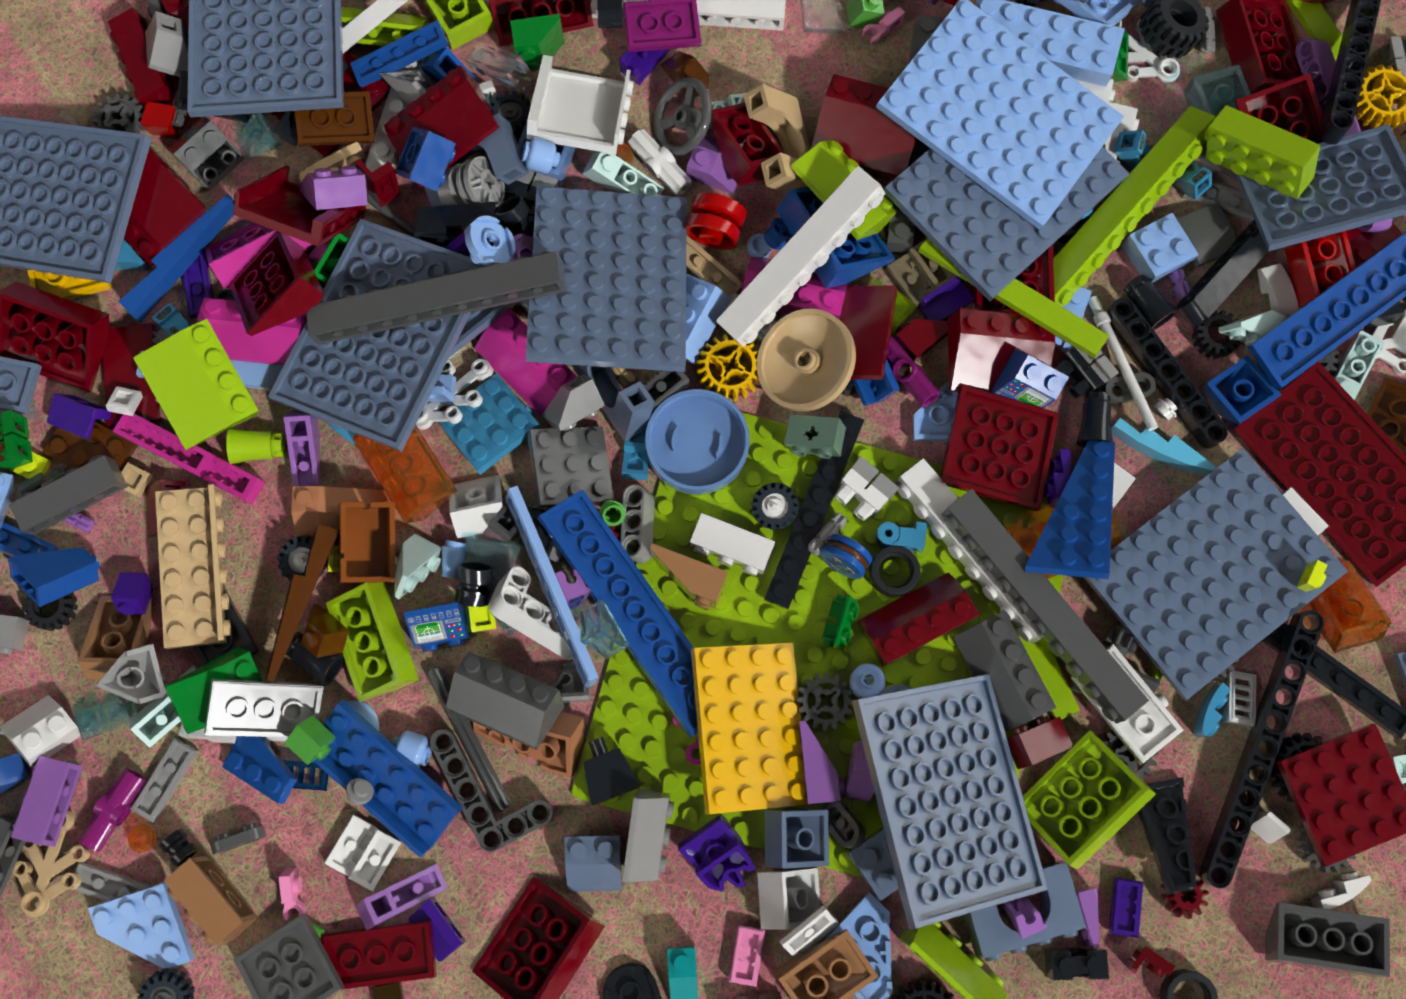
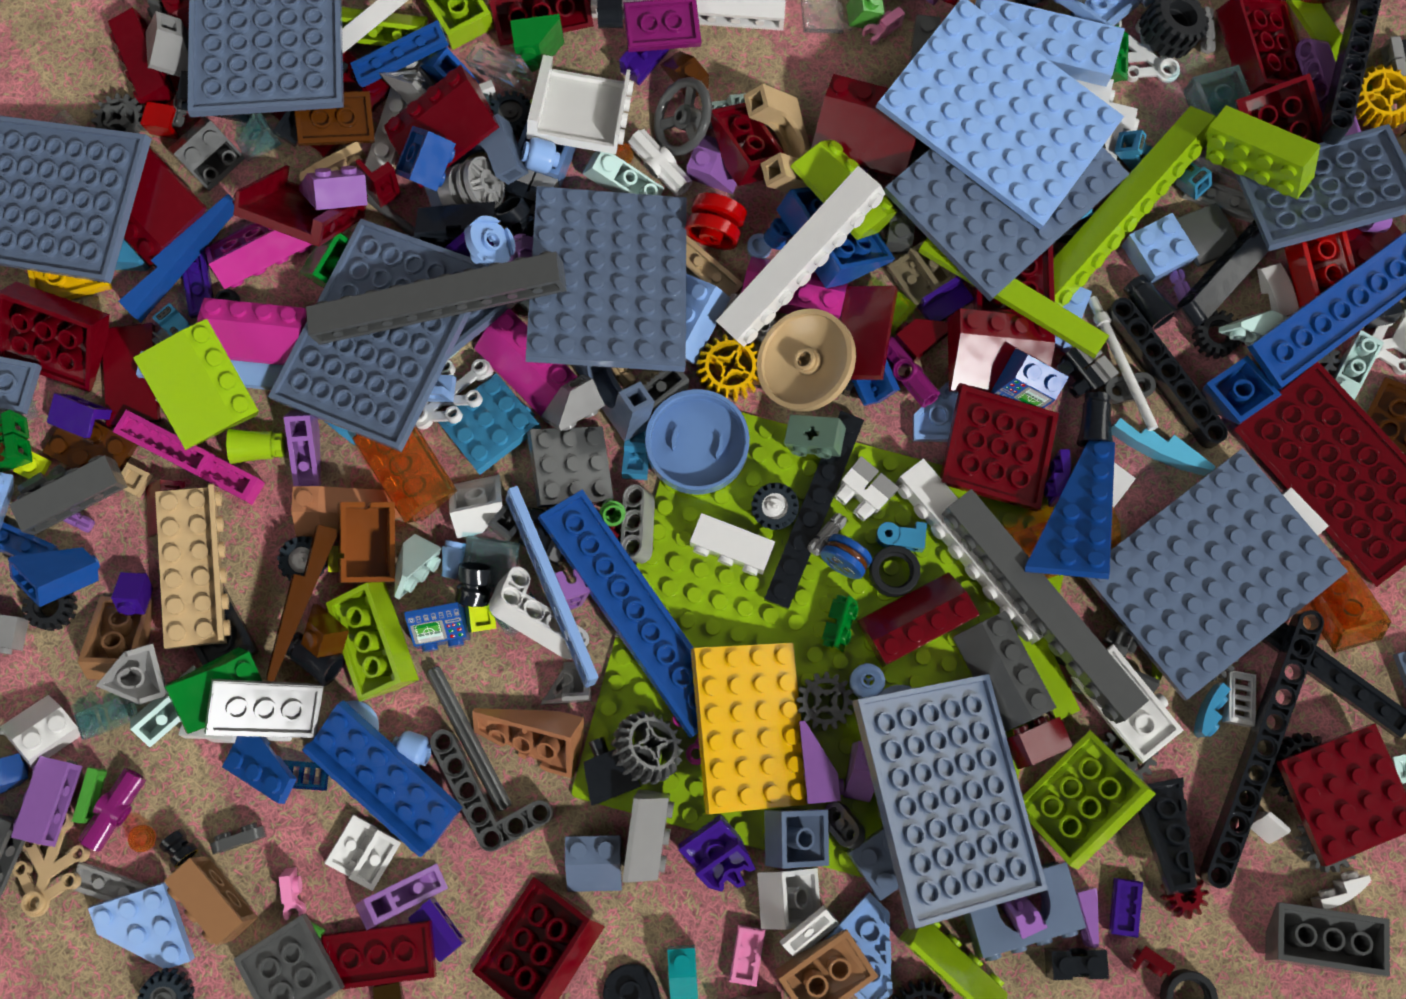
white tile [106,386,143,416] -> none
light grey tile [130,738,199,823] -> none
dark red slope [229,232,324,336] -> none
bright green brick [284,715,336,765] -> none
light grey plate [346,778,374,805] -> none
dark grey slope [446,652,565,750] -> none
clear light blue slope [581,599,630,659] -> none
medium nougat slope [650,544,728,610] -> none
white plate [1153,398,1178,421] -> none
neon yellow plate [1297,560,1327,592] -> none
none -> bright green tile [72,767,108,824]
none -> dark grey gear [611,711,684,785]

